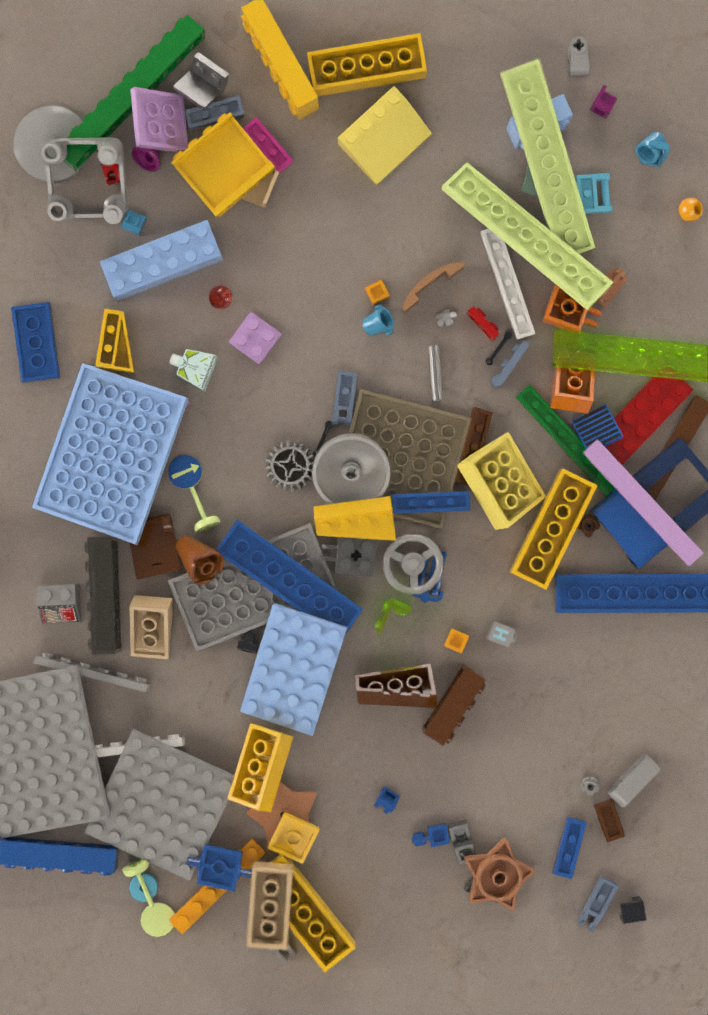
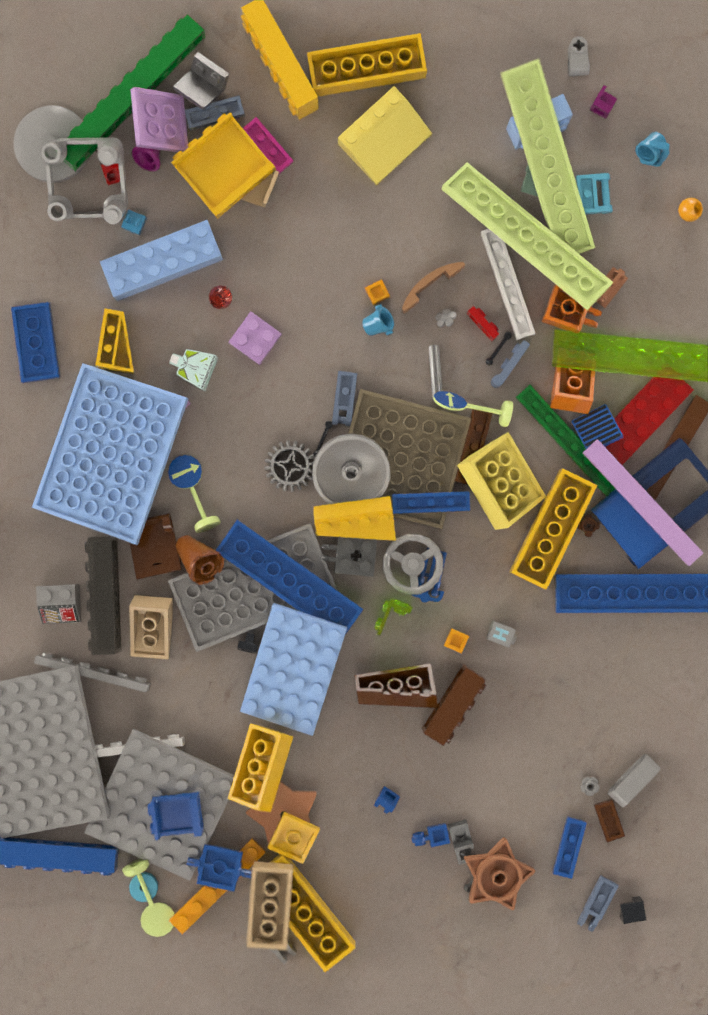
none -> blue panel [148,792,204,841]
none -> yellowish green piece [433,391,513,427]

